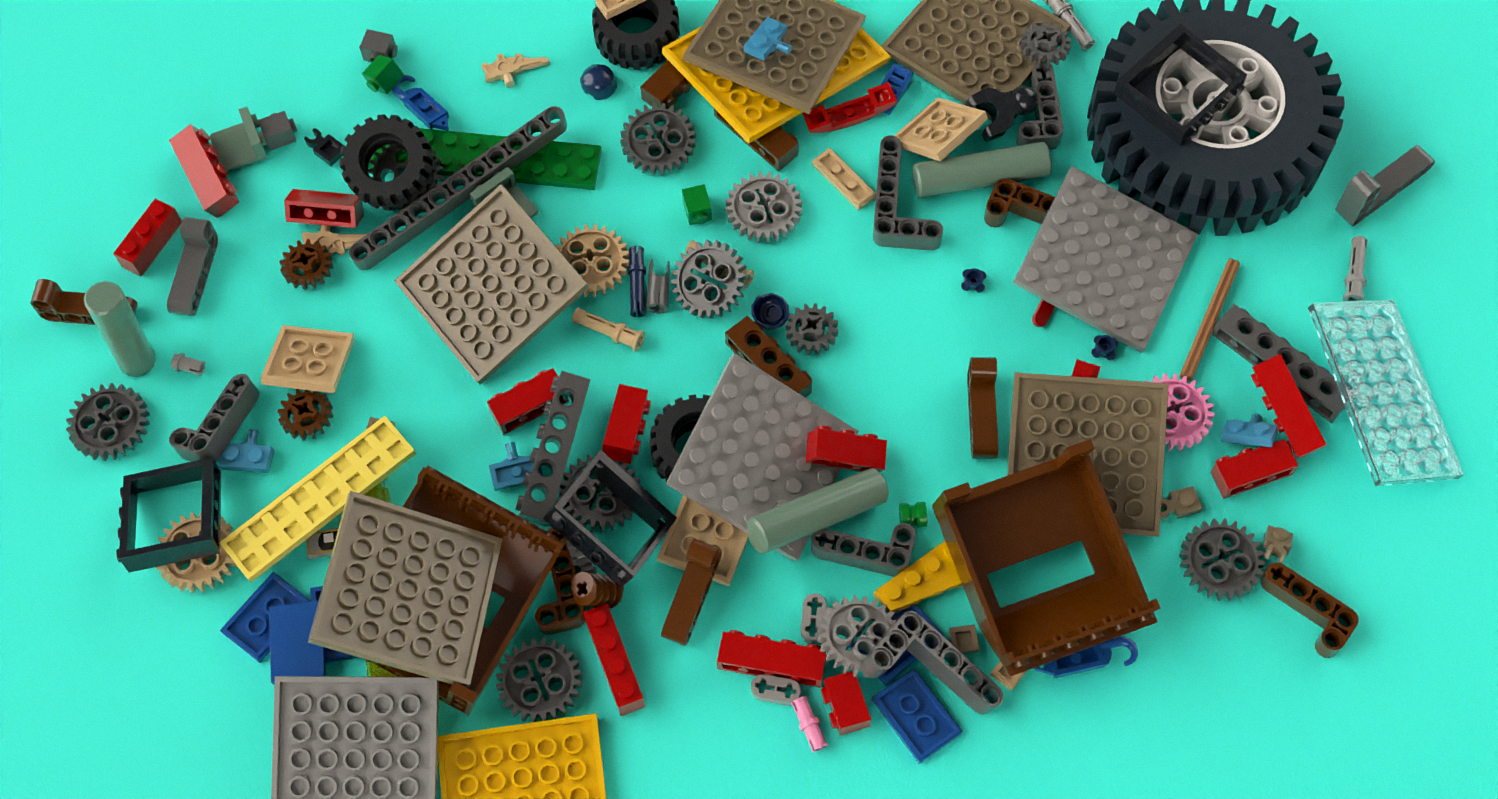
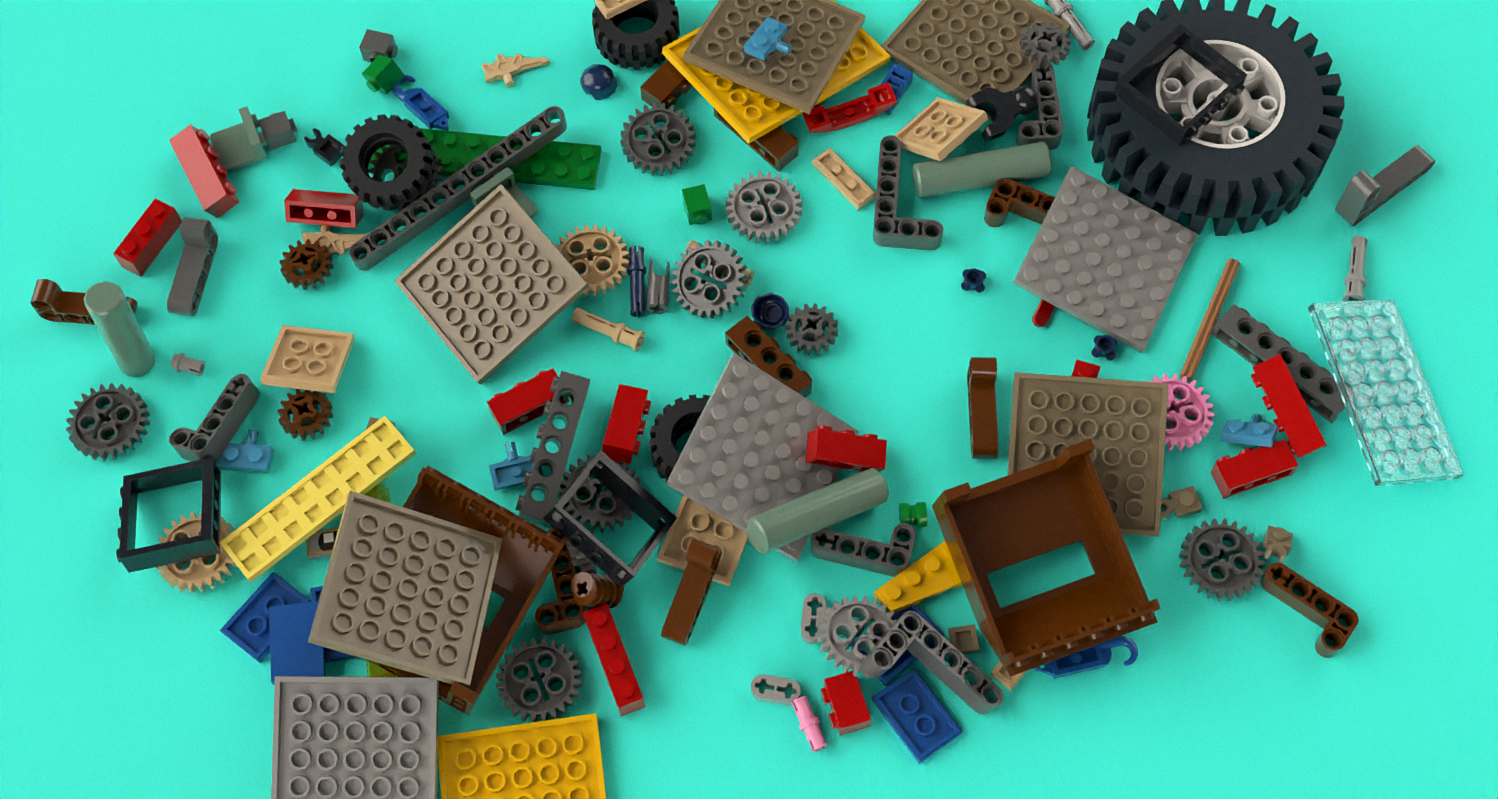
red brick [717,630,827,688] -> none

